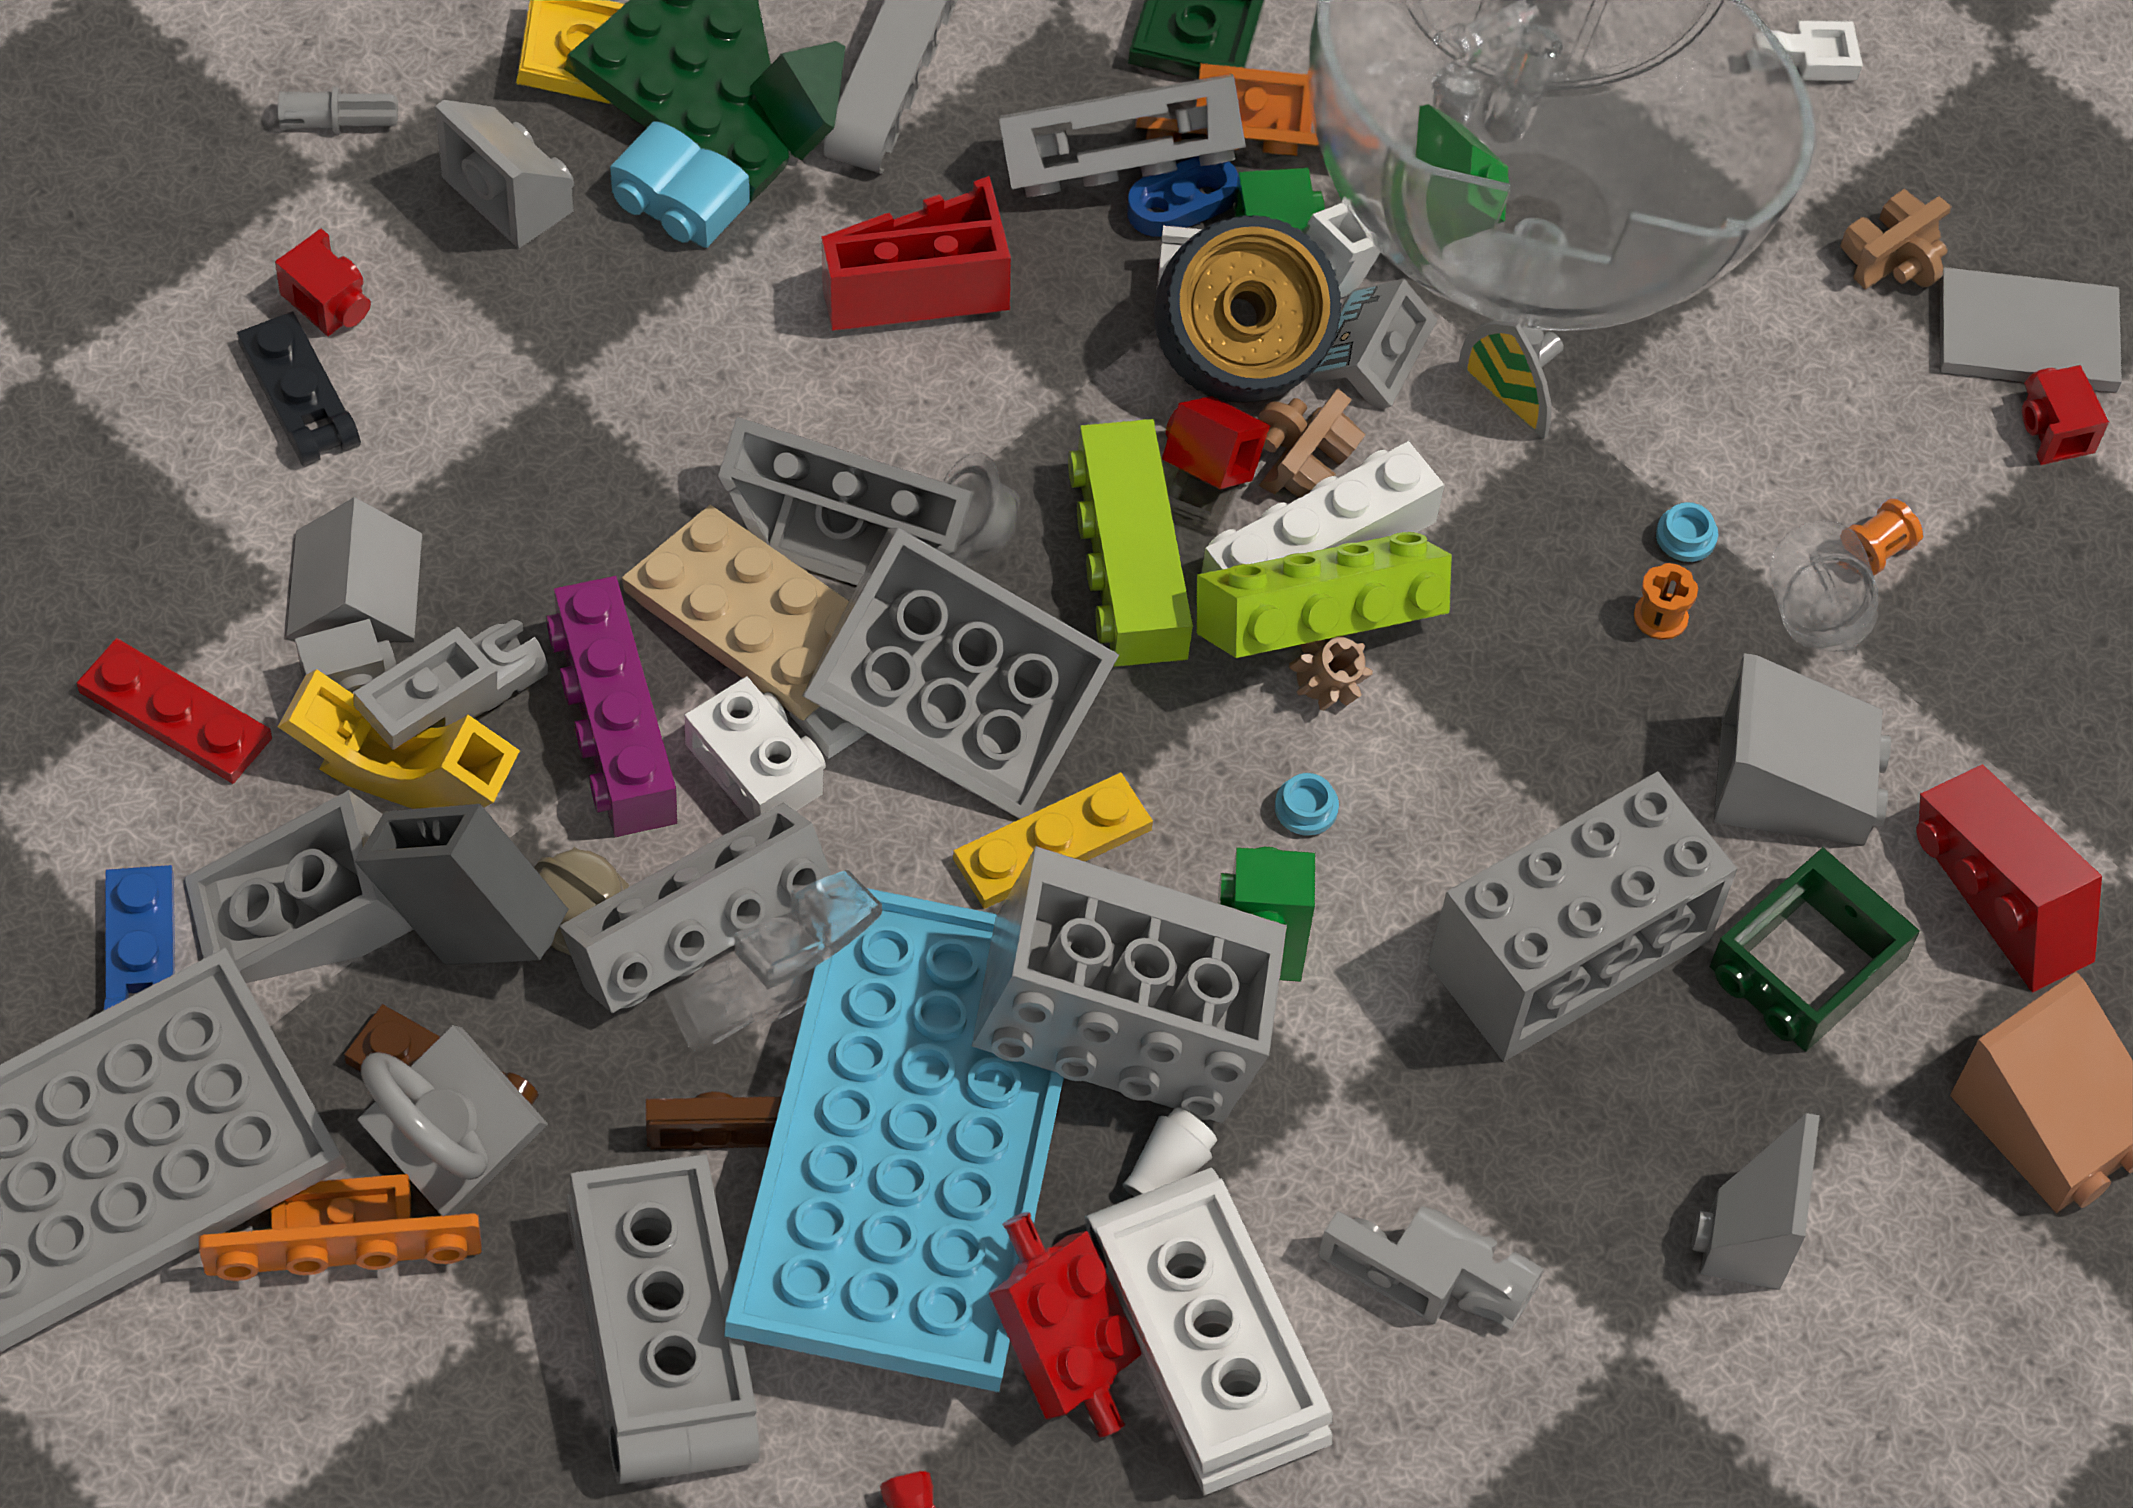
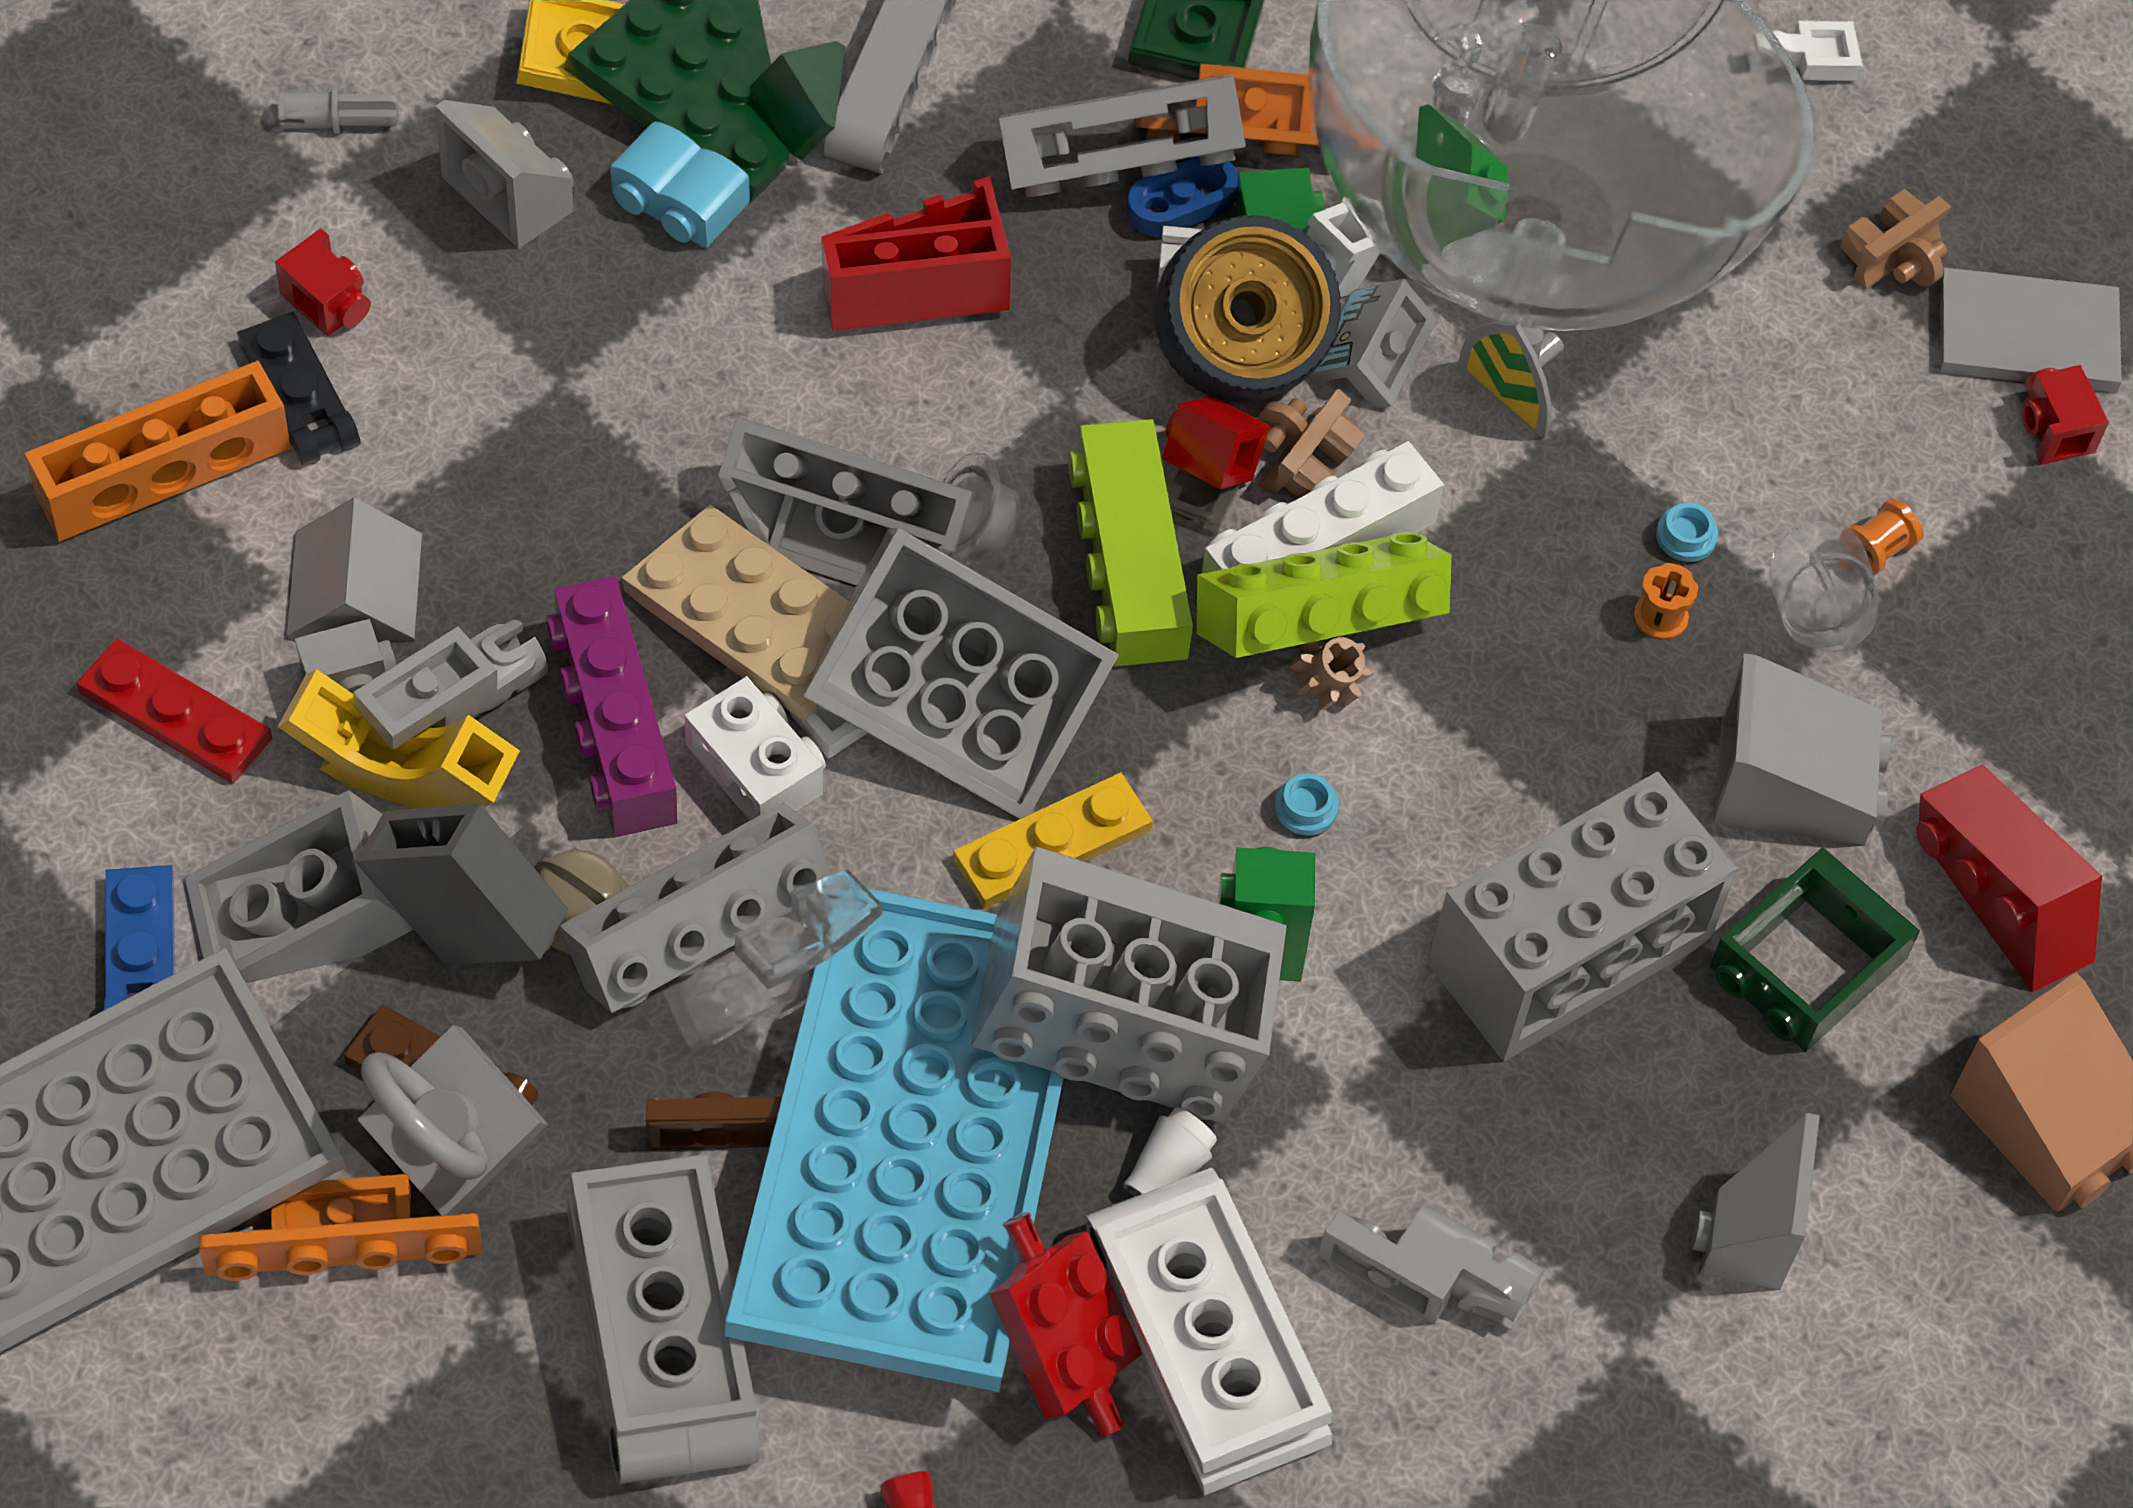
none -> orange brick [25,360,291,542]

